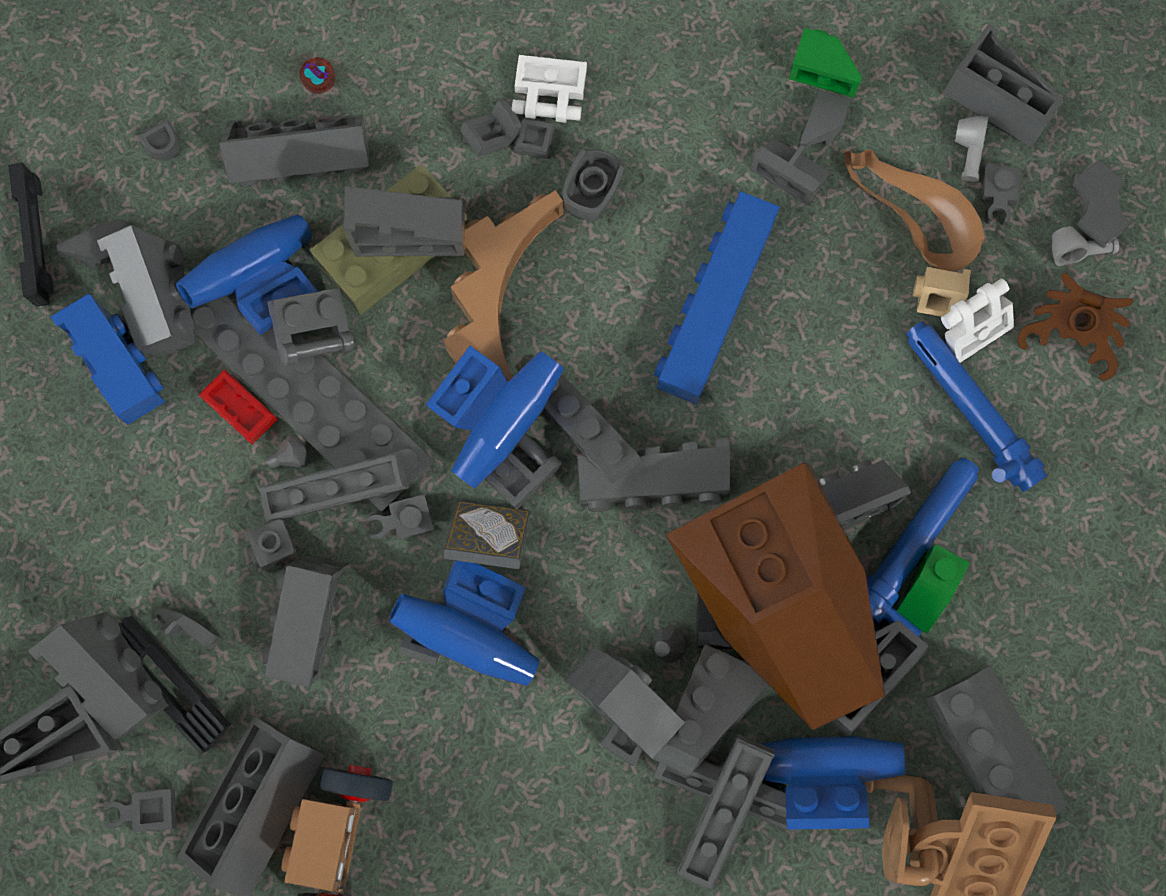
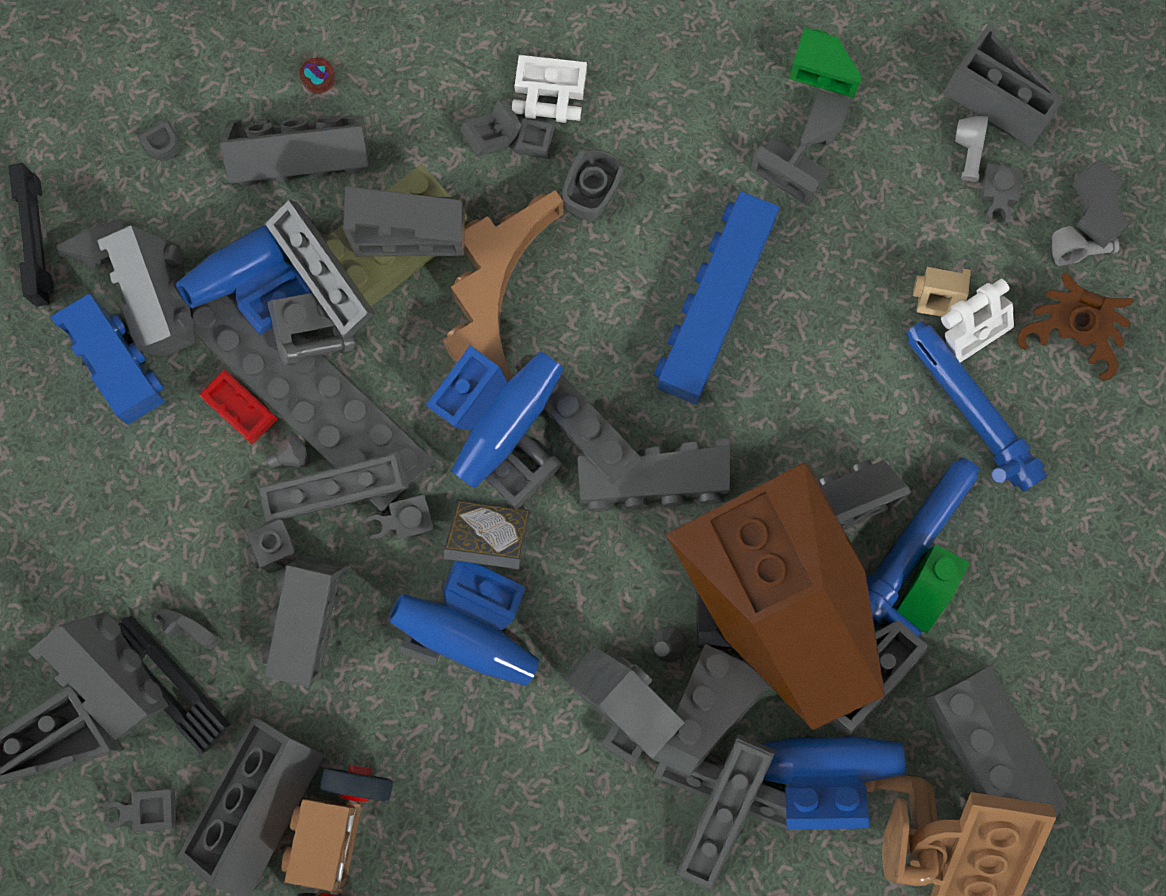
medium nougat animal [844,150,985,271] -> none
none -> plate [265,200,376,337]

